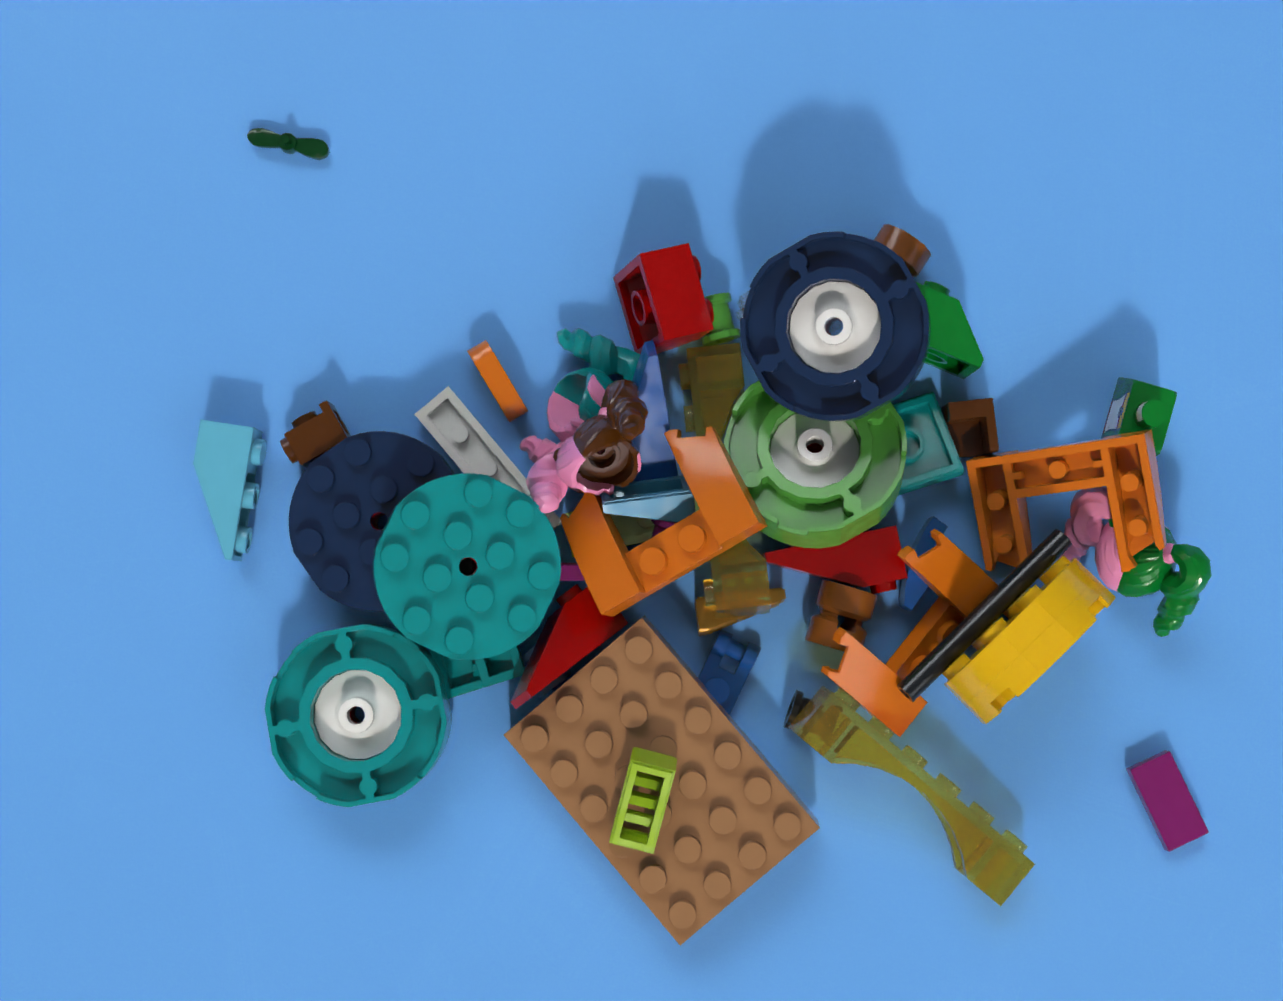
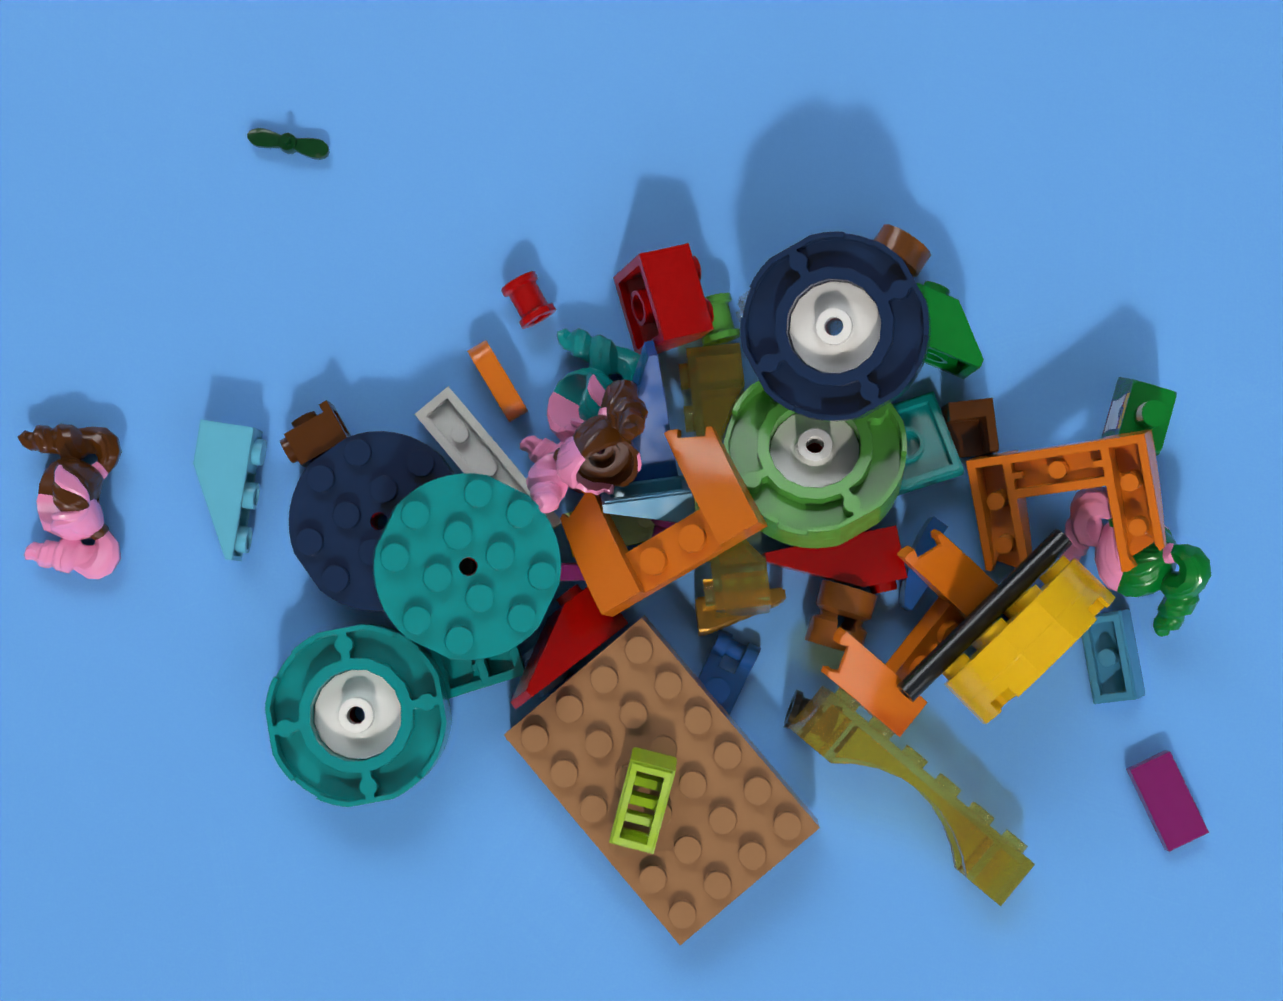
none -> hair [18,423,122,579]
none -> red bush [501,271,556,329]
none -> dark azure slope [1081,608,1145,704]

